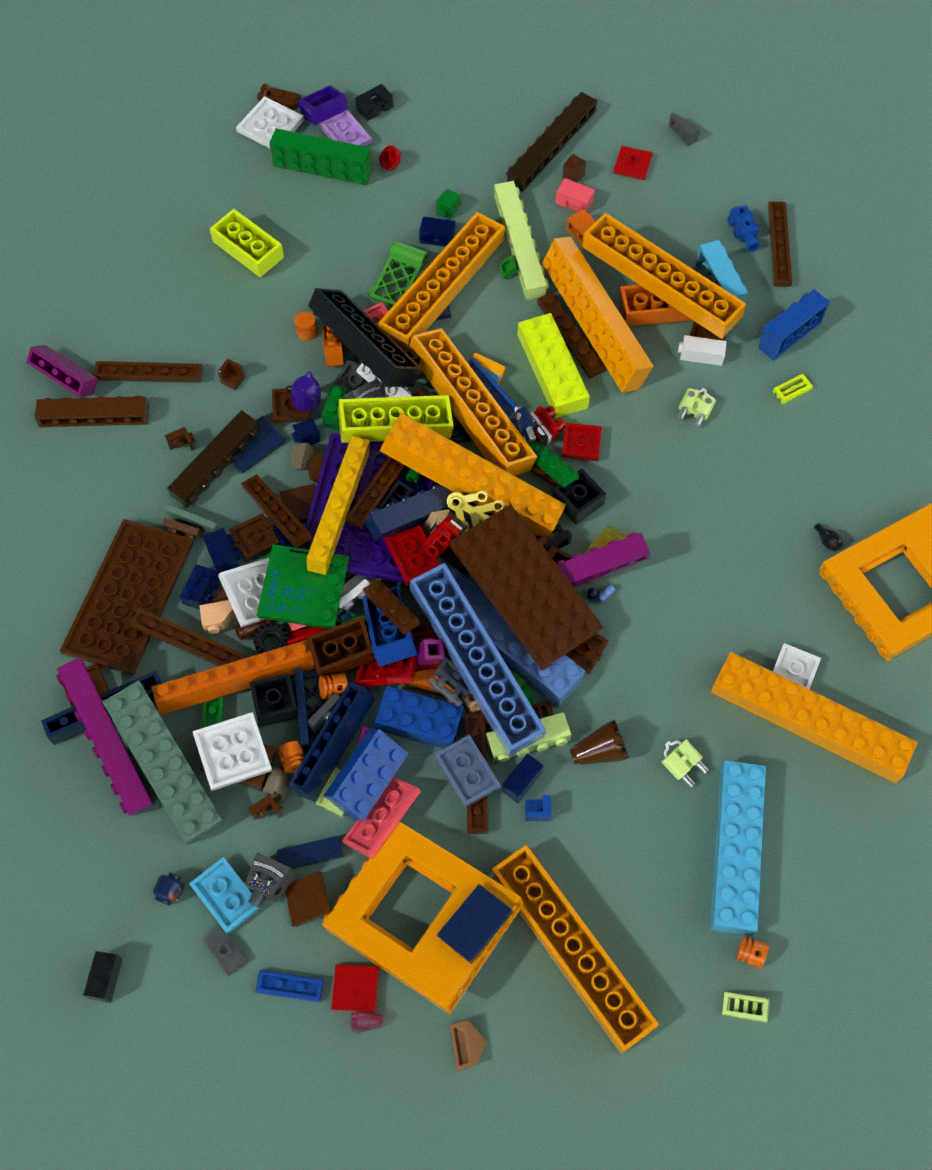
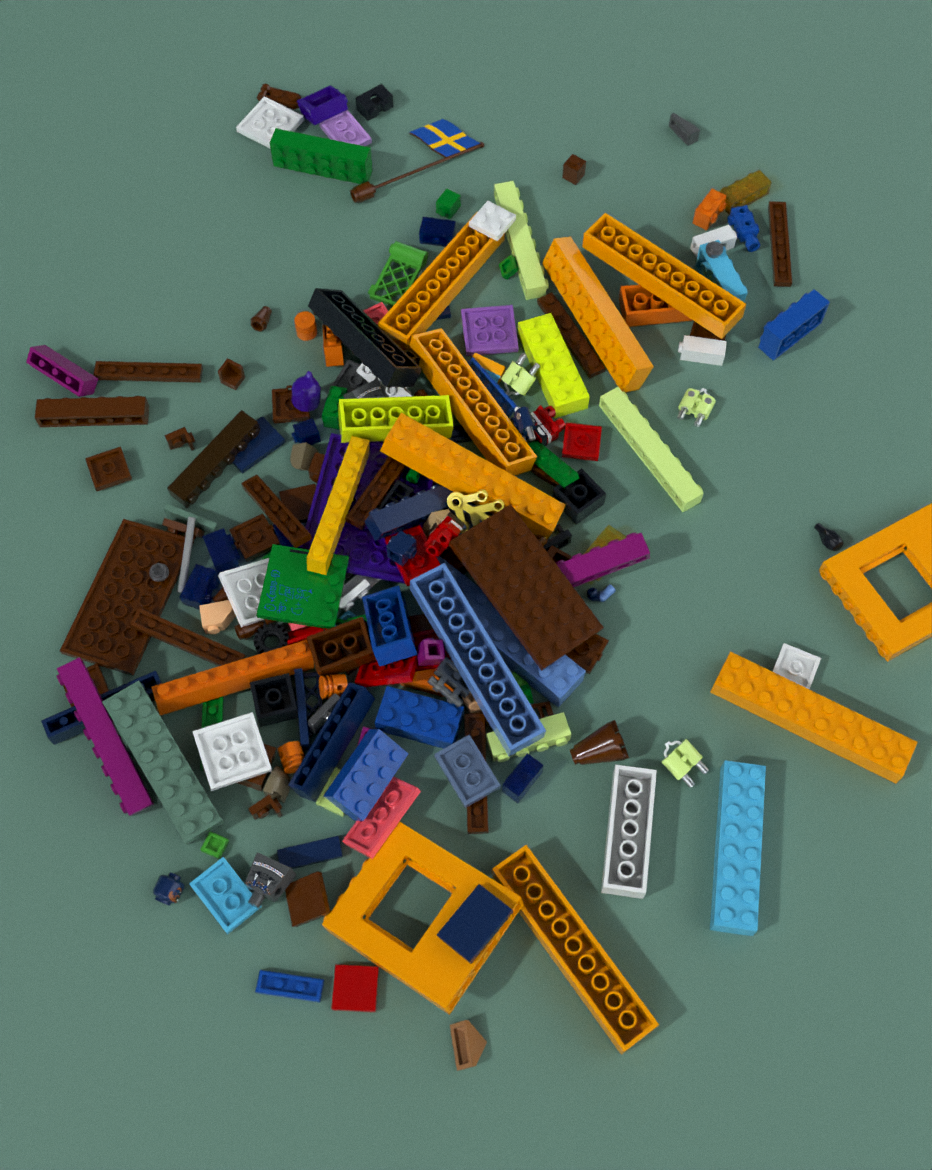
black brick [83,951,123,1003] -> none
flat silver plate [204,927,246,976] -> none
neon yellow brick [209,209,284,278] -> none
clear pink cone [351,1010,383,1033] -> none
reddish brown plate [363,579,420,635] -> none
red plate [379,145,401,171] -> none
dark brown brick [506,92,597,192] -> none
blue panel [525,795,552,821] -> none
coral brick [555,178,595,212] -> none
orange brick [566,209,596,251] -> none
red plate [613,145,653,180] -> none
yellowish green slope [722,992,770,1023] -> none
orange piece [735,935,769,969] -> none
neon yellow tile [772,374,813,404] -> none
none -> reddish brown plate [85,446,132,491]
none -> flat silver plate [149,563,169,582]
none -> light grey bar [178,517,196,593]
none -> bright green tile [200,831,229,860]
none -> reddish brown cone [251,306,272,331]
none -> flag [350,119,484,203]
none -> dark blue brick [386,531,417,567]
none -> medium lavender plate [461,305,519,356]
none -> white plate [469,201,516,241]
none -> yellowish green piece [501,353,540,396]
none -> yellowish green brick [599,387,704,512]
none -> white brick [601,765,657,899]
none -> white brick [690,225,737,258]
none -> orange brick [693,188,727,231]
none -> flat silver plate [706,241,723,258]
none -> clear yellow brick [720,170,772,215]

